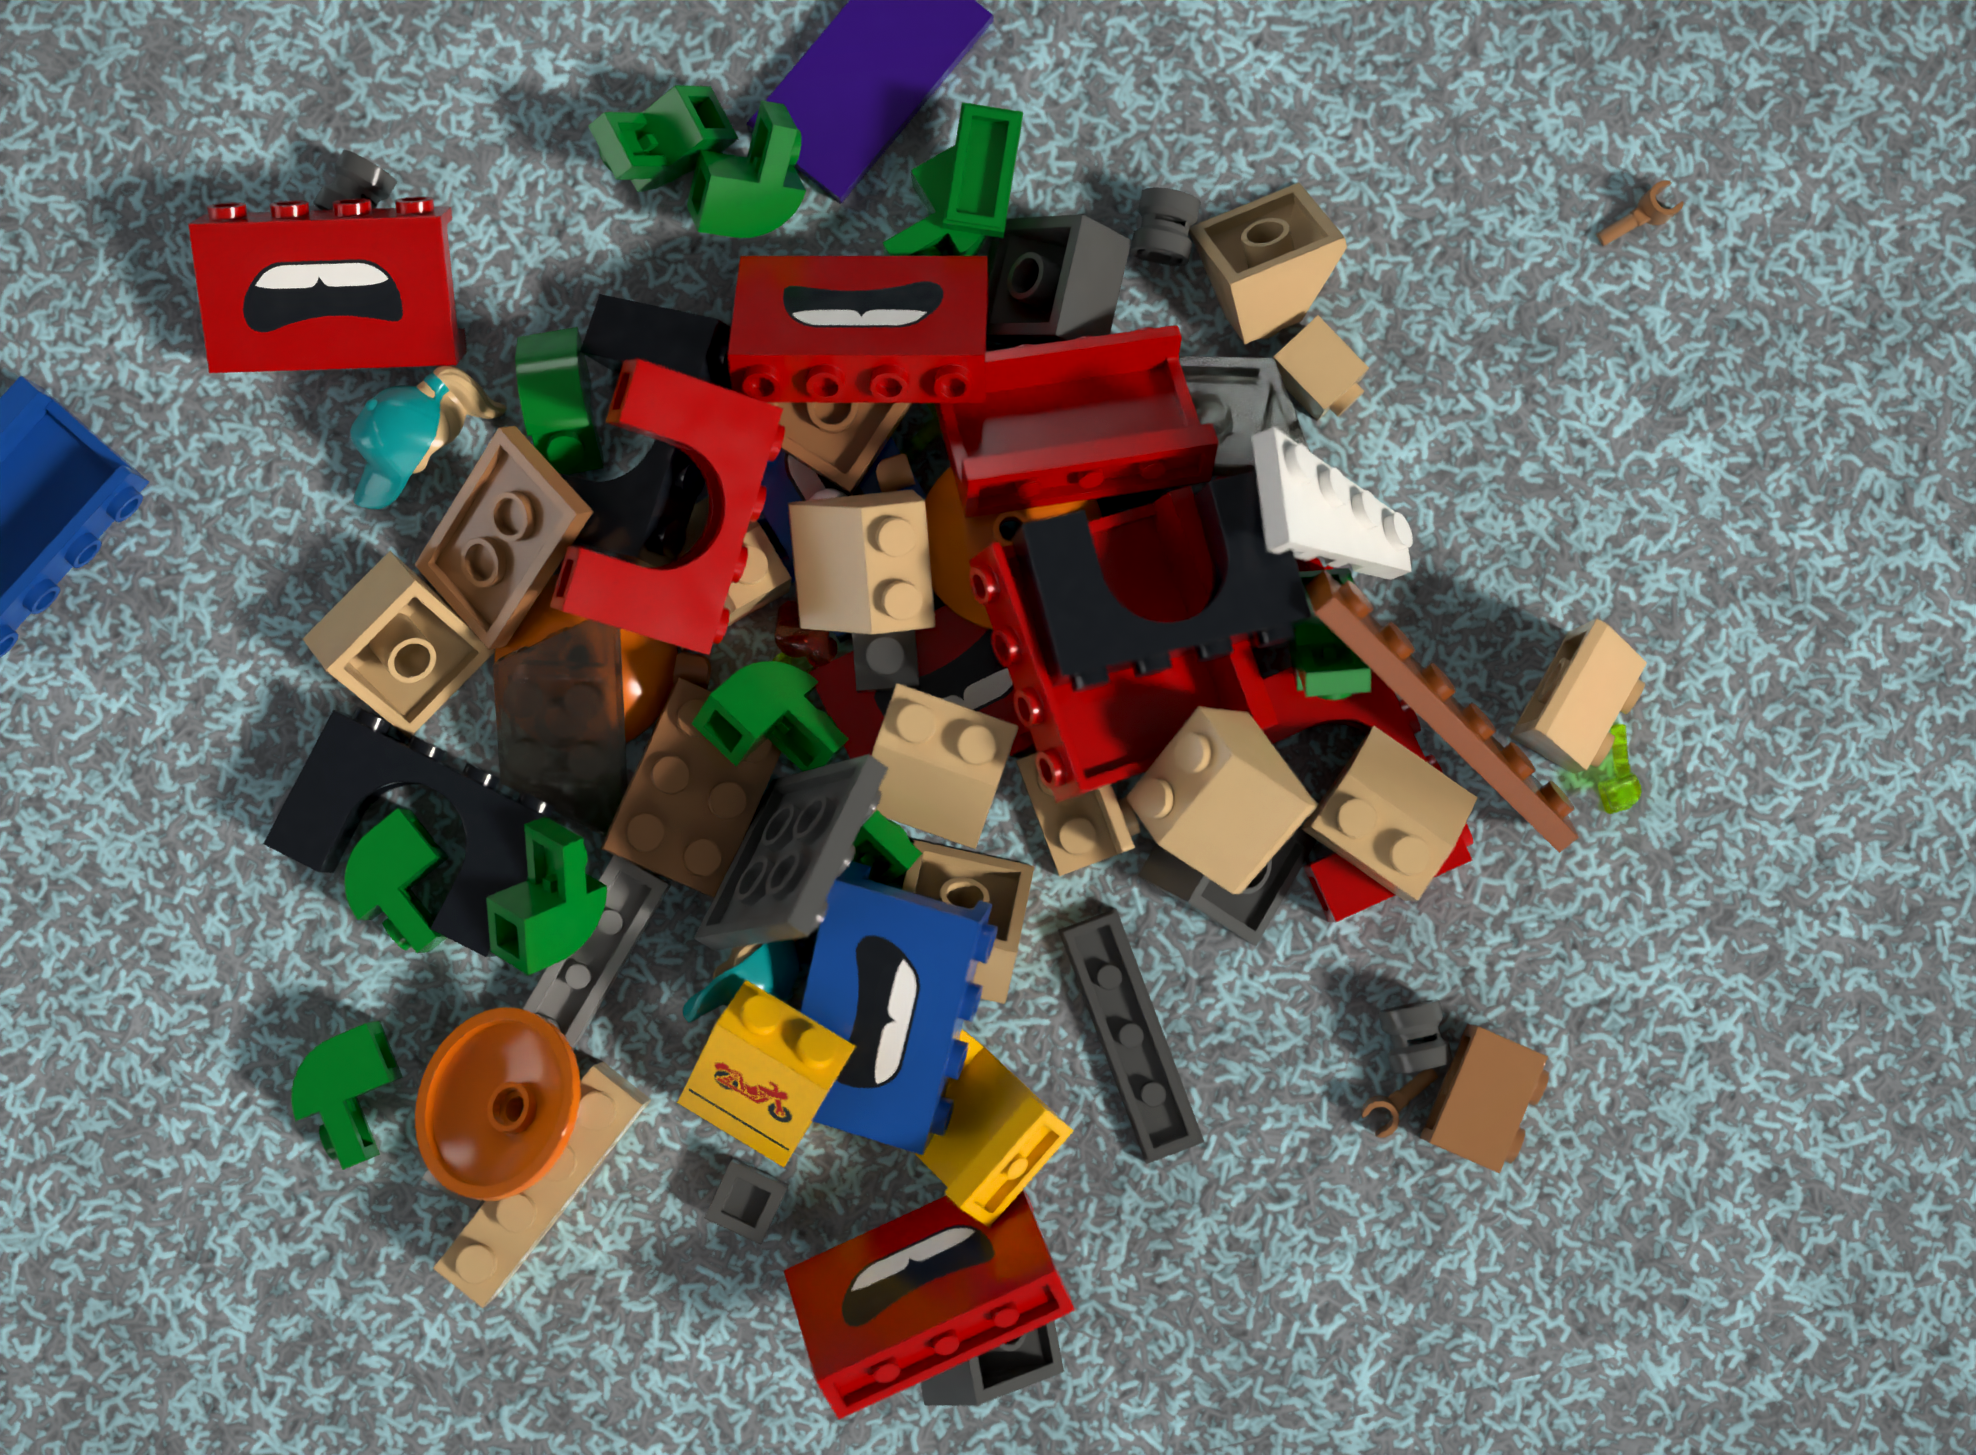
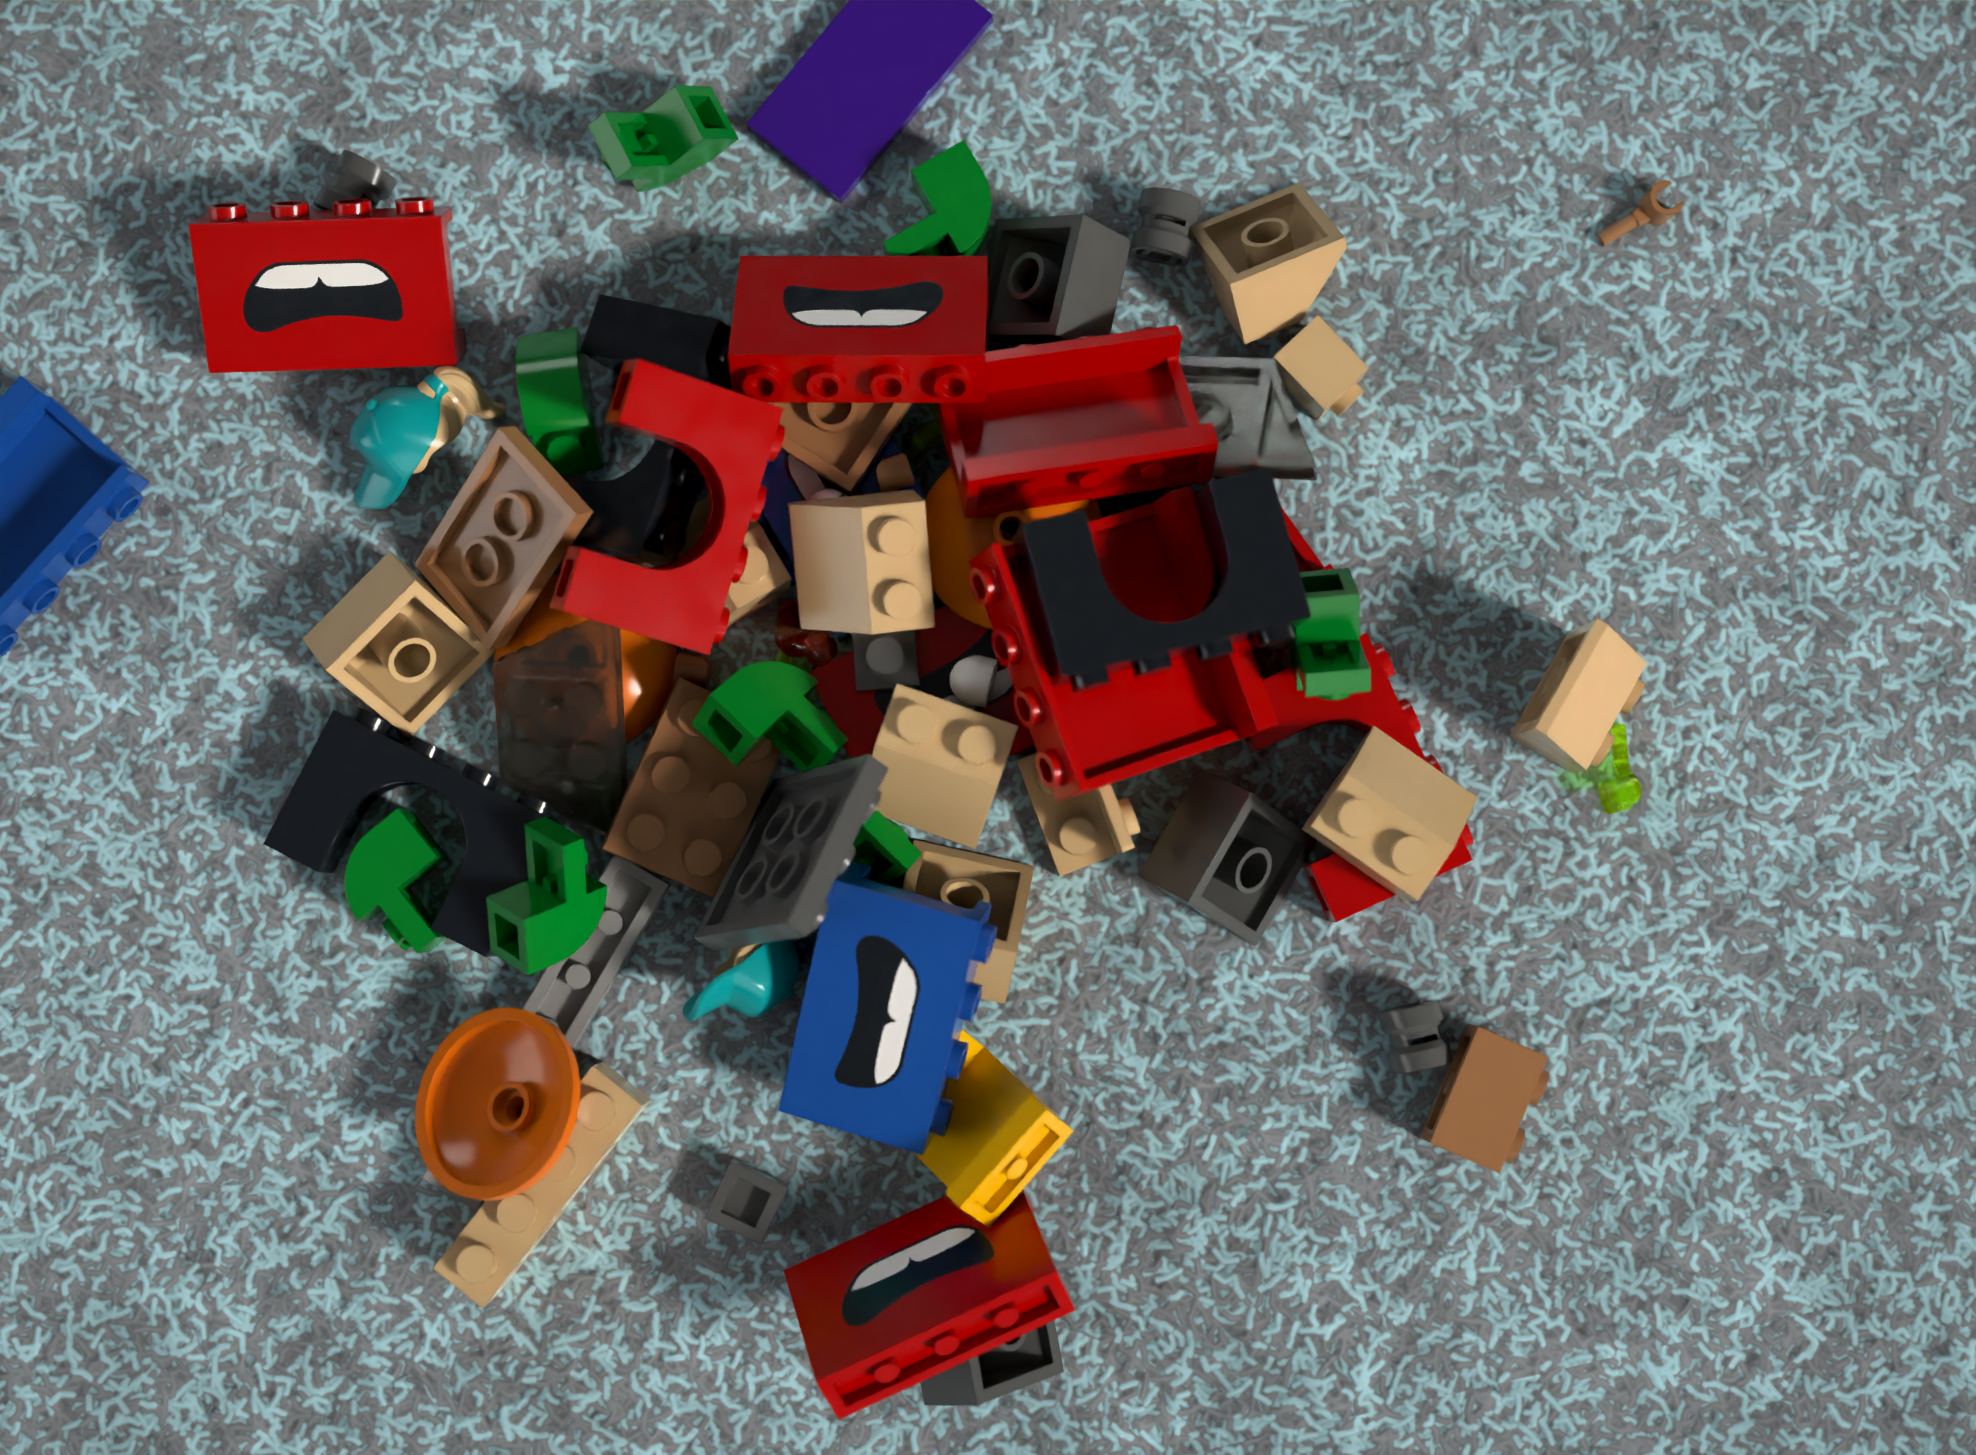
green brick [291,1020,403,1170] -> none
yellow panel [677,980,856,1167] -> none
green brick [687,100,806,238] -> none
green tile [942,102,1023,238] -> none
dark grey tile [1058,908,1204,1164] -> none
tan slope [1125,707,1317,894] -> none
white wing [1252,427,1413,580] -> none
dark orange plate [1305,569,1579,853] -> none
medium nougat hand [1361,1068,1439,1138] -> none
none -> white hinge [950,655,998,709]

